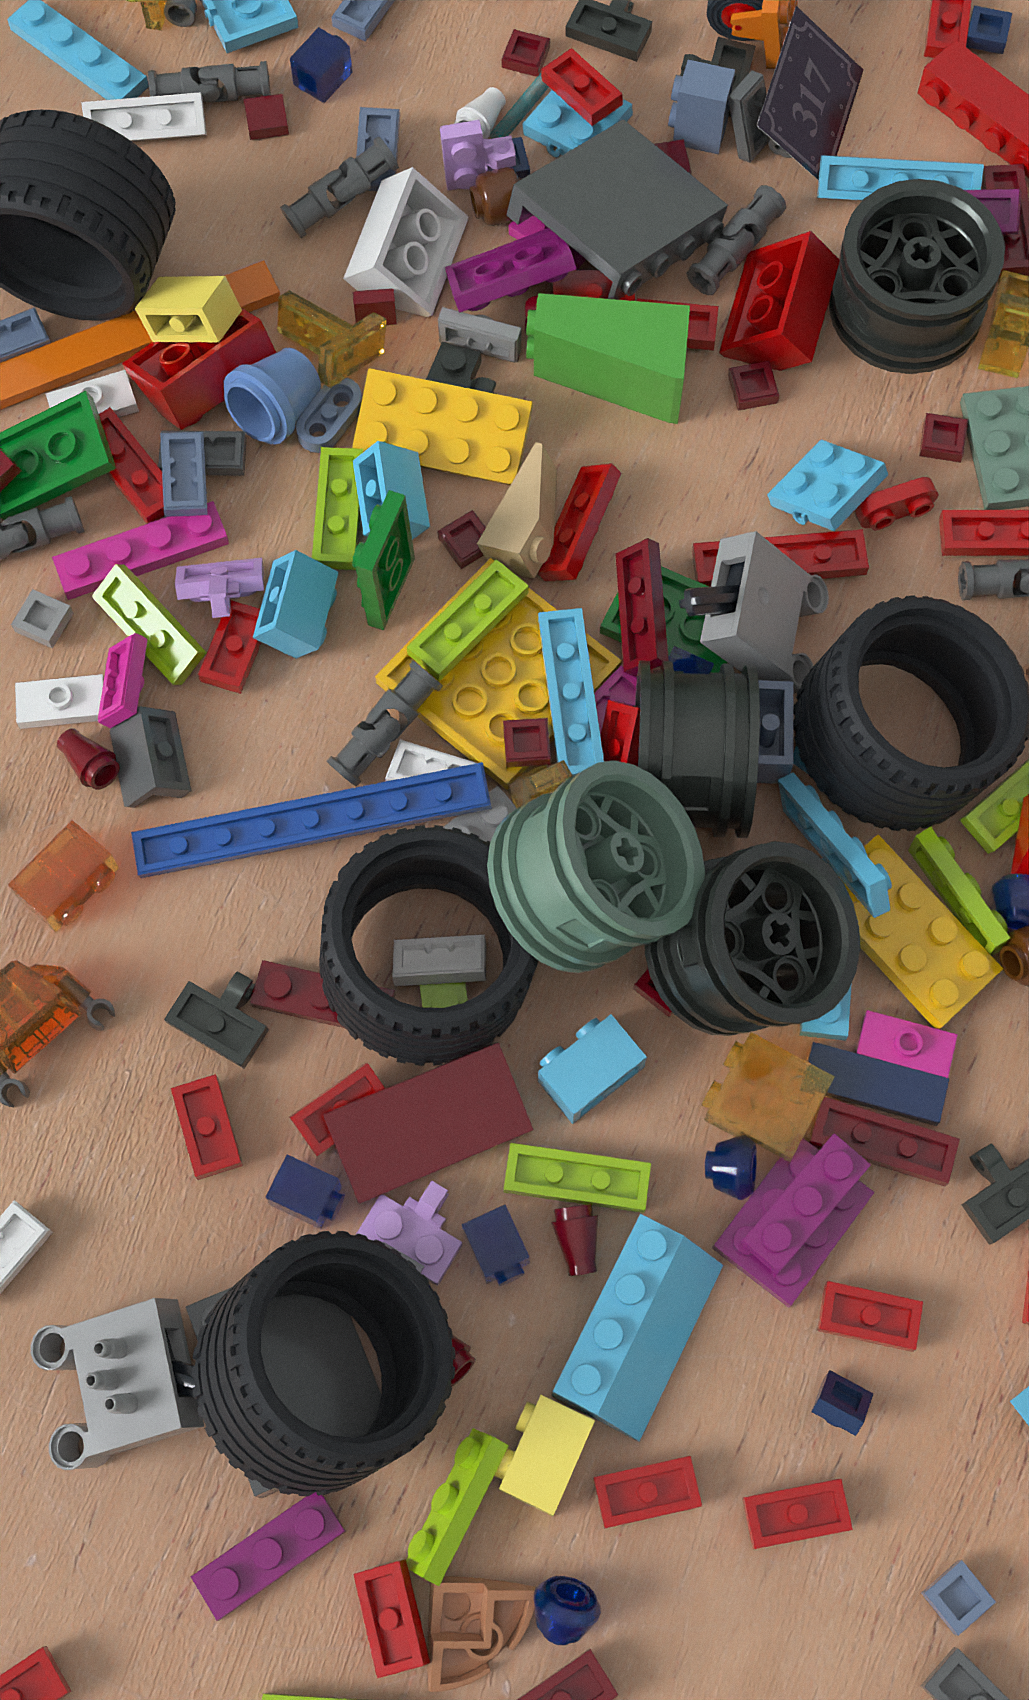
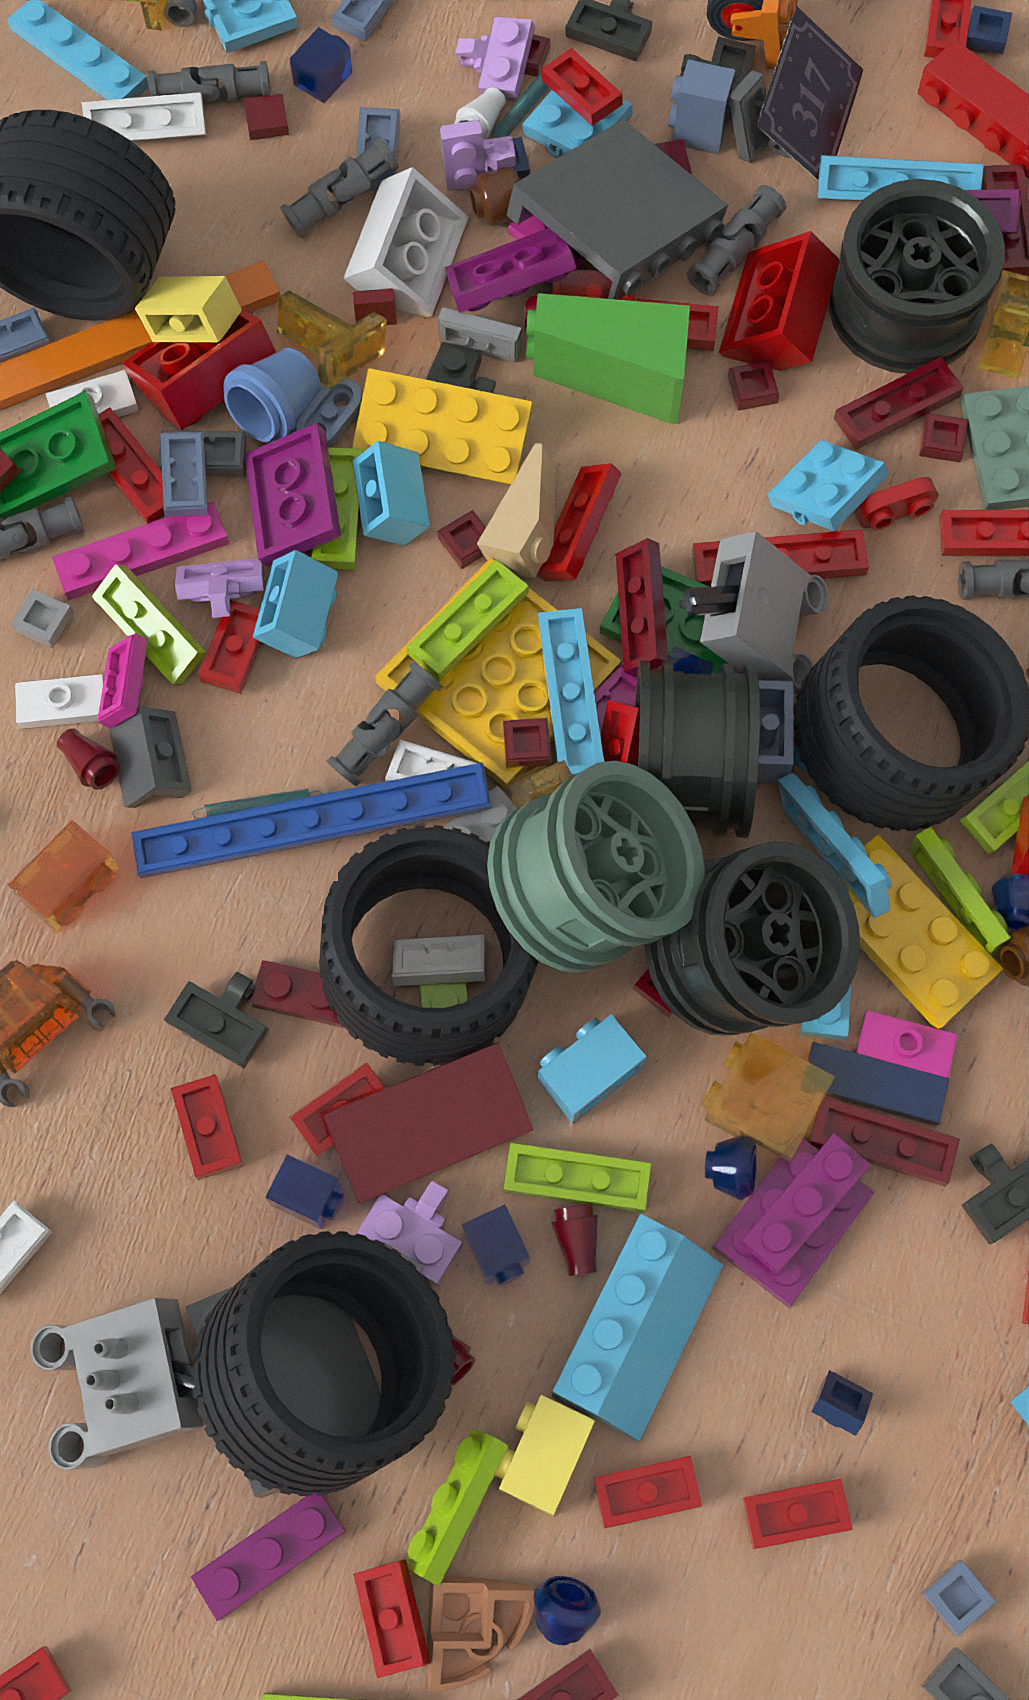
green plate [352,490,415,630] -> none
red plate [817,1281,923,1352] -> none
none -> teal piece [192,788,323,819]
none -> magenta plate [244,423,341,567]
none -> lavender hinge [455,17,535,99]
none -> dark red plate [834,357,964,450]

